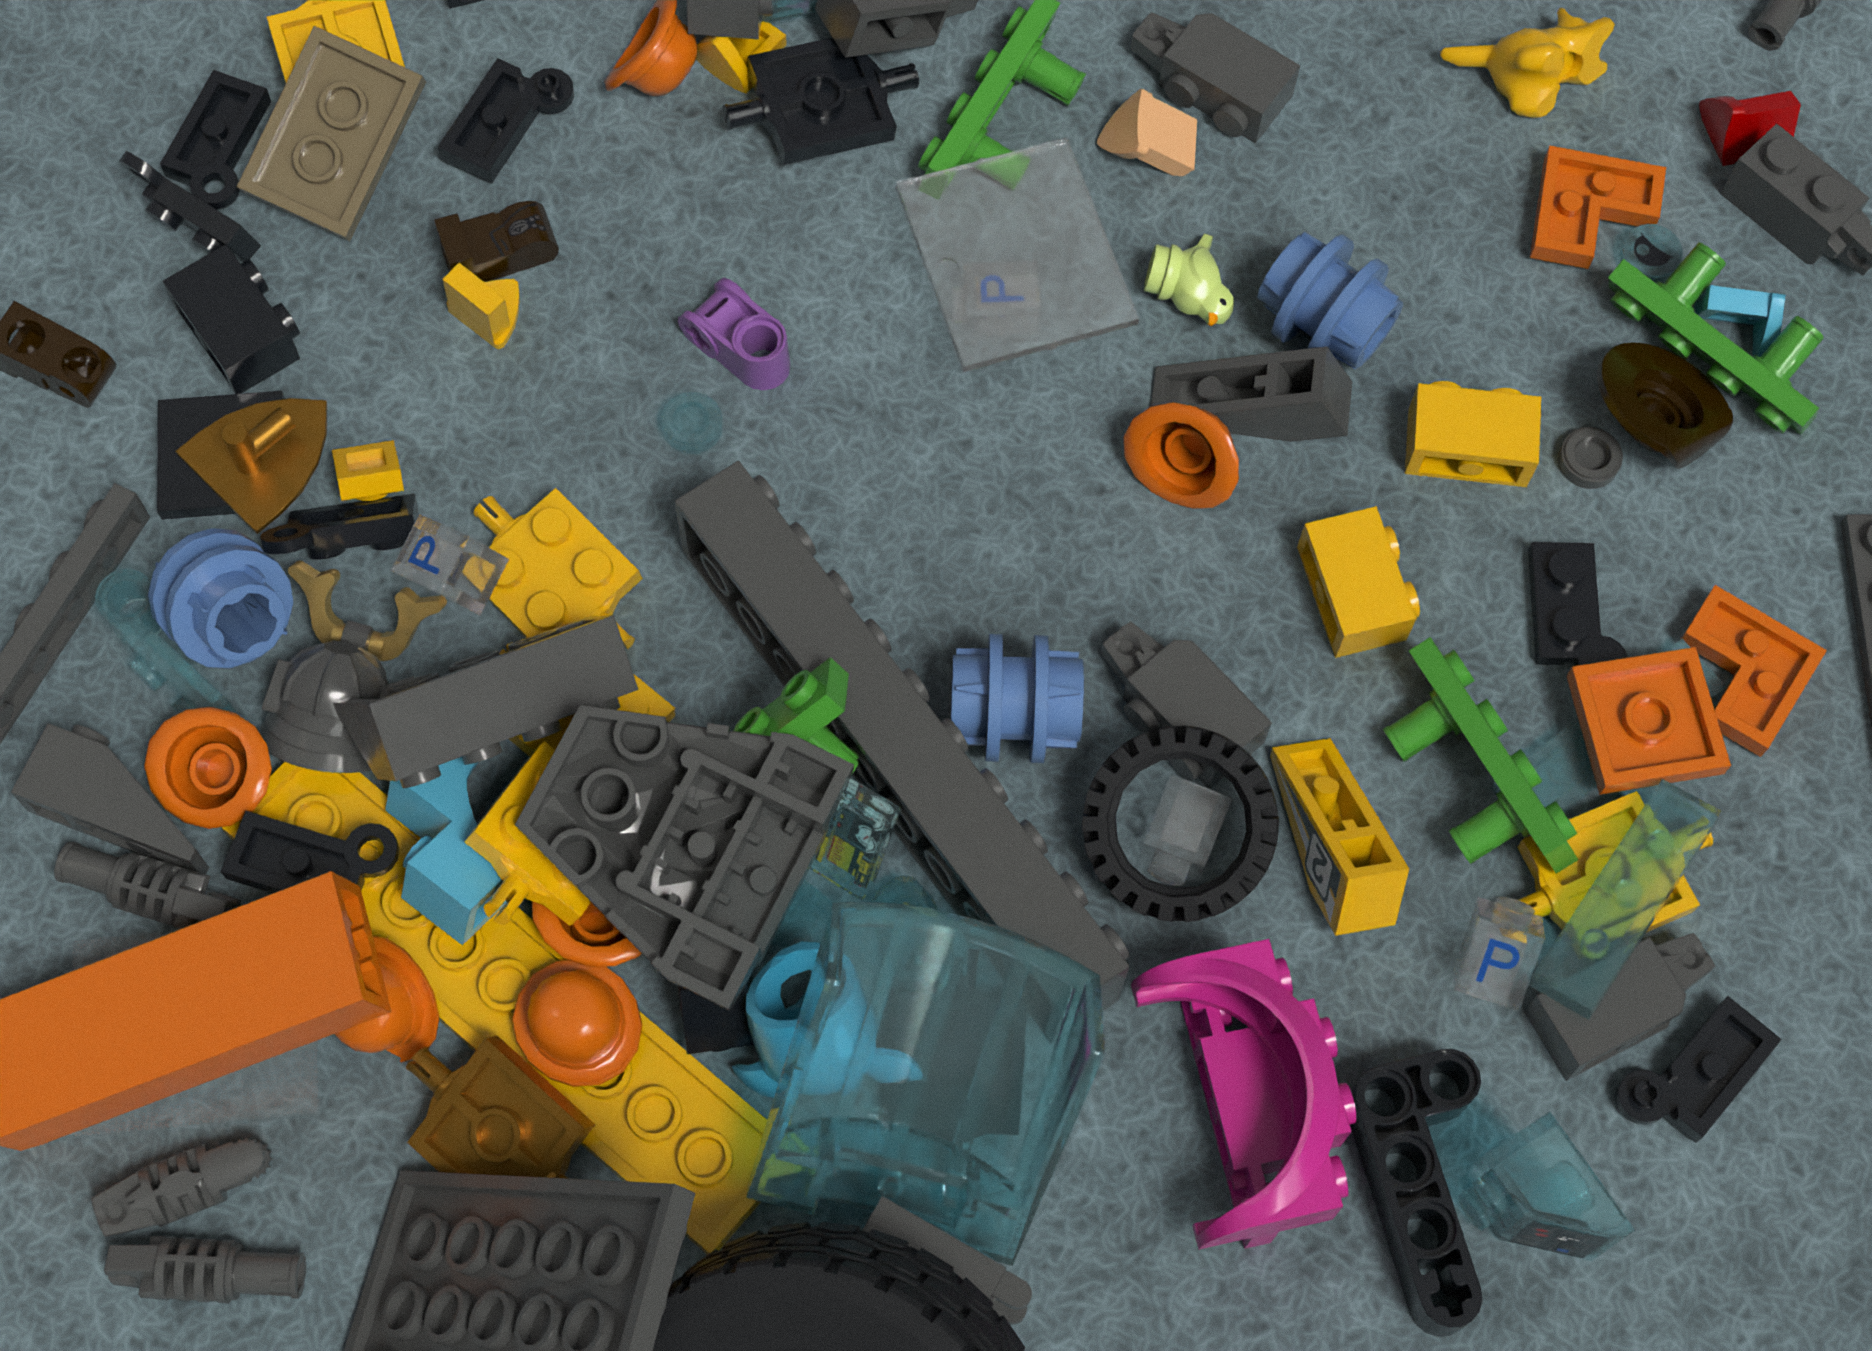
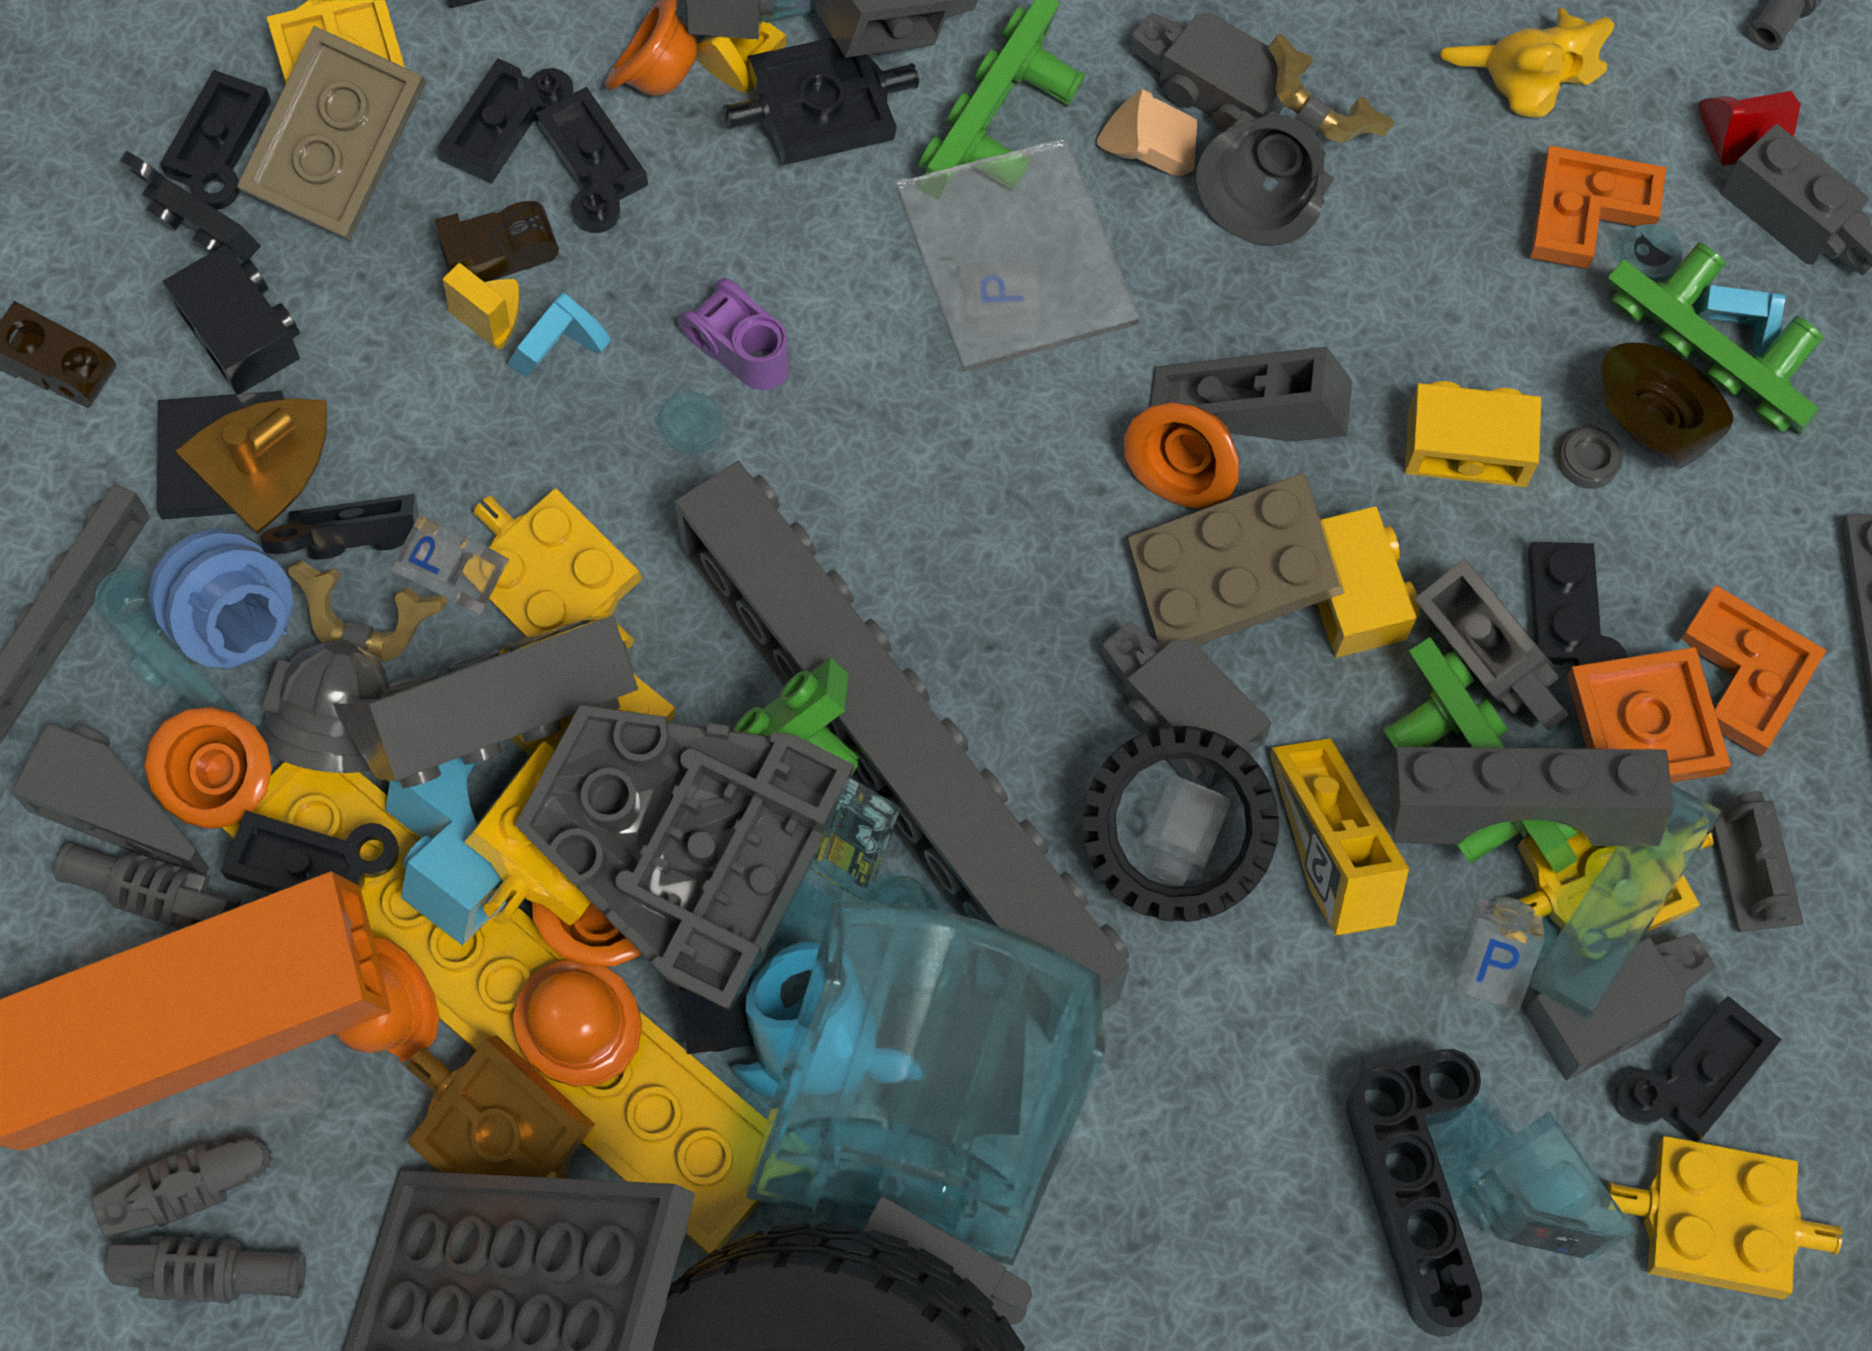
yellow plate [332,440,404,501] -> none
medium blue piece [950,634,1084,763] -> none
dark pink piece [1131,939,1356,1250] -> none
yellowish green animal [1144,233,1234,326] -> none
medium blue piece [1257,232,1403,369] -> none
none -> medium azure tile [507,292,612,378]
none -> black hinge [535,87,648,233]
none -> dark tan plate [1128,472,1345,647]
none -> dark grey helmet [1196,34,1395,246]
none -> dark grey arch [1390,747,1674,846]
none -> dark grey hinge [1414,558,1569,730]
none -> yellow plate [1604,1136,1842,1300]
none -> dark grey hinge [1709,791,1803,932]

